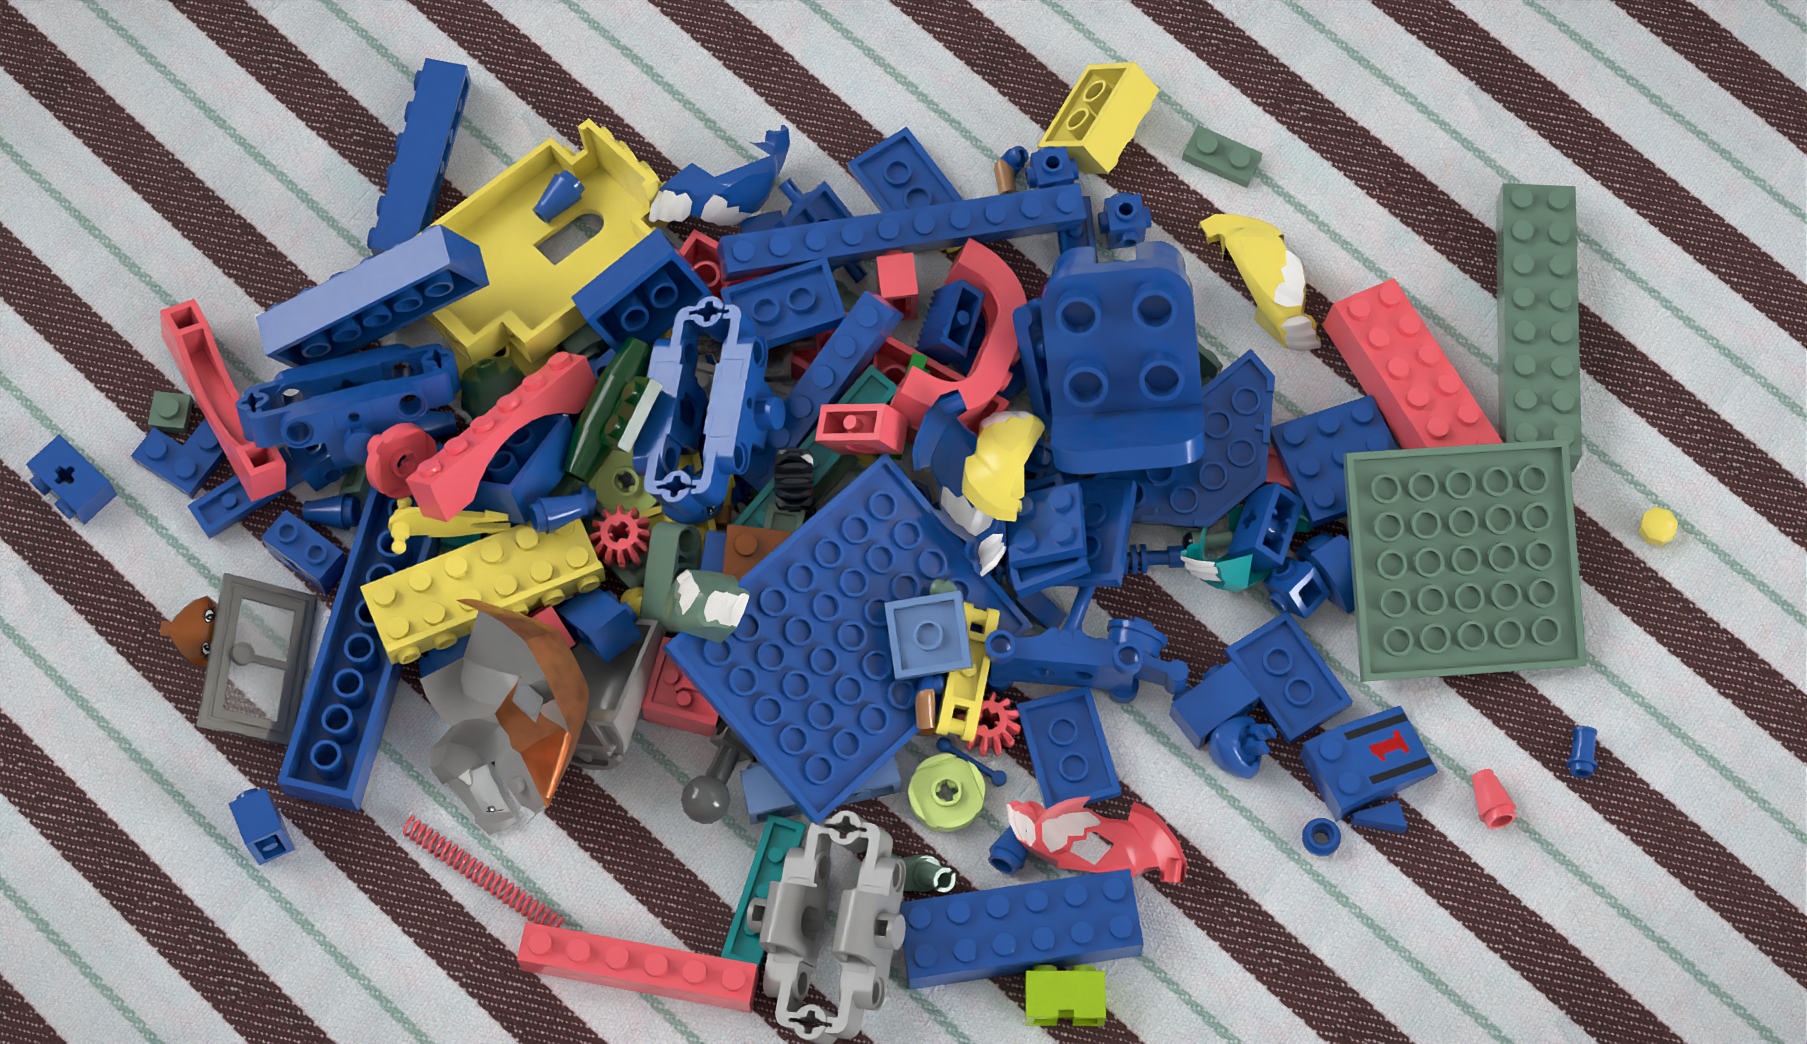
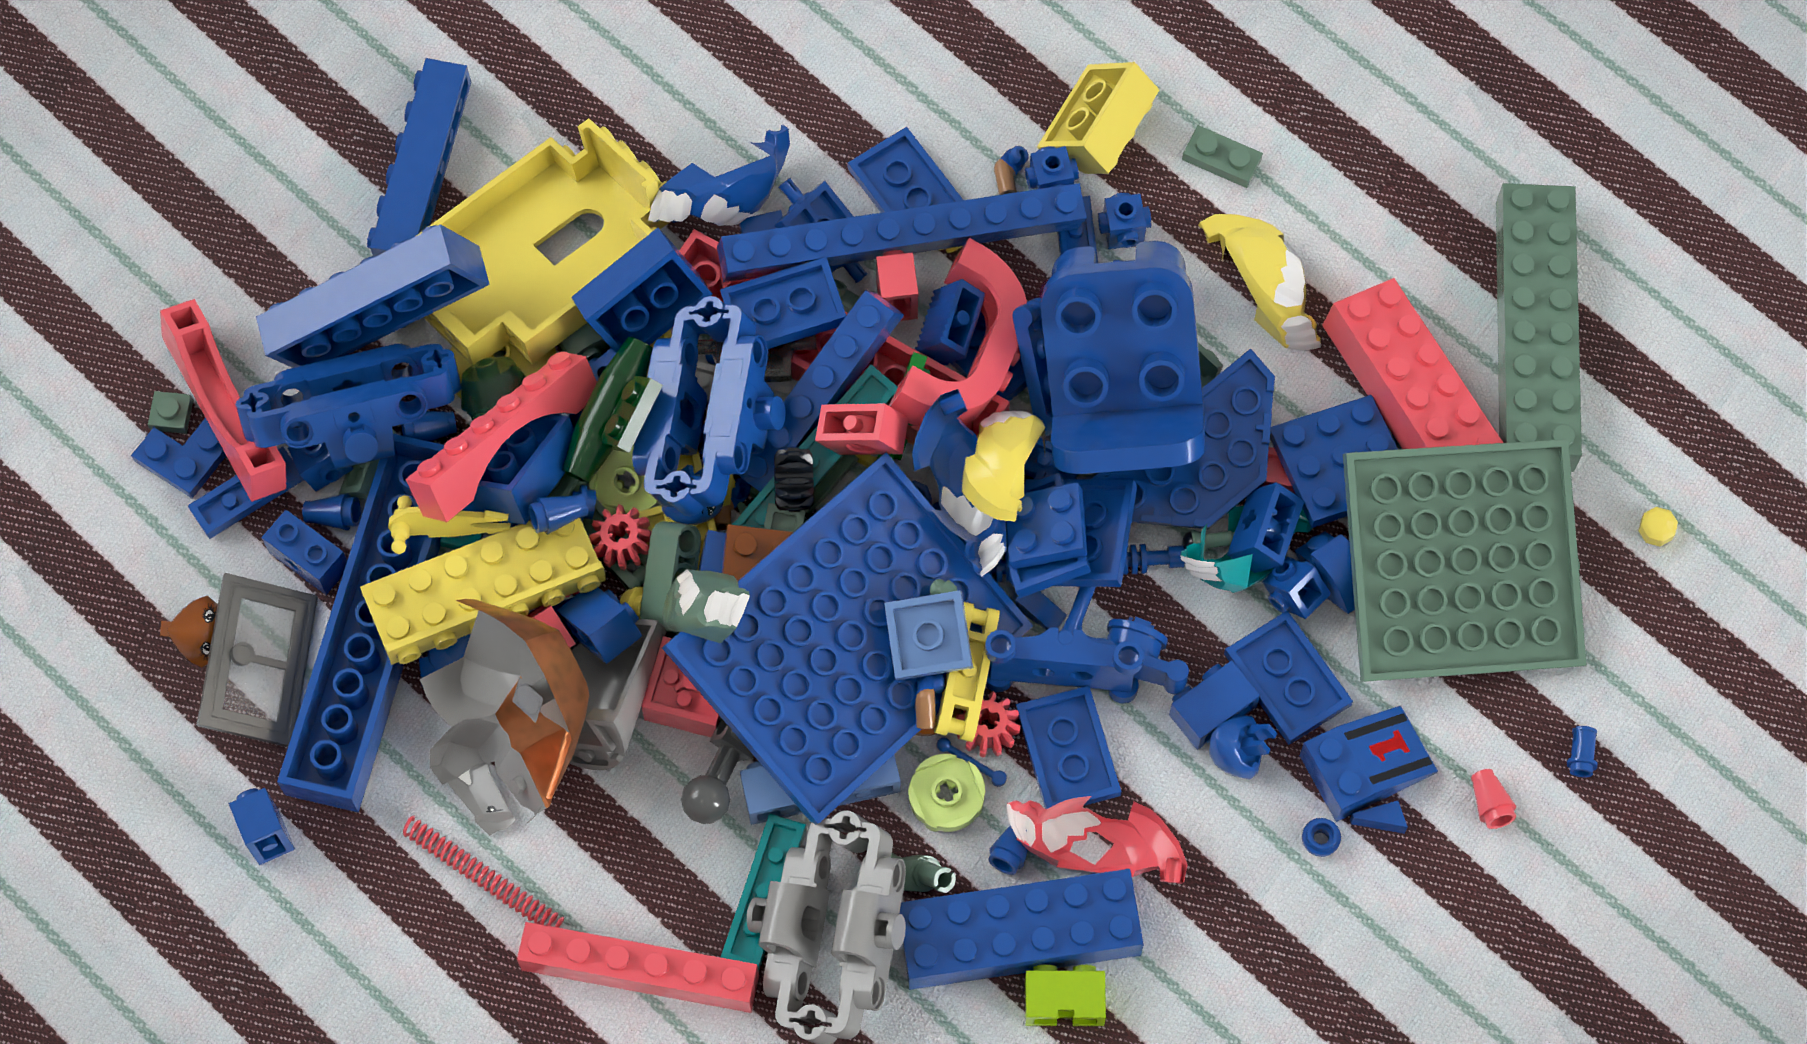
blue brick [26,434,117,525] -> none
coral plate [366,422,437,499] -> none
blue cone [532,170,585,224] -> none

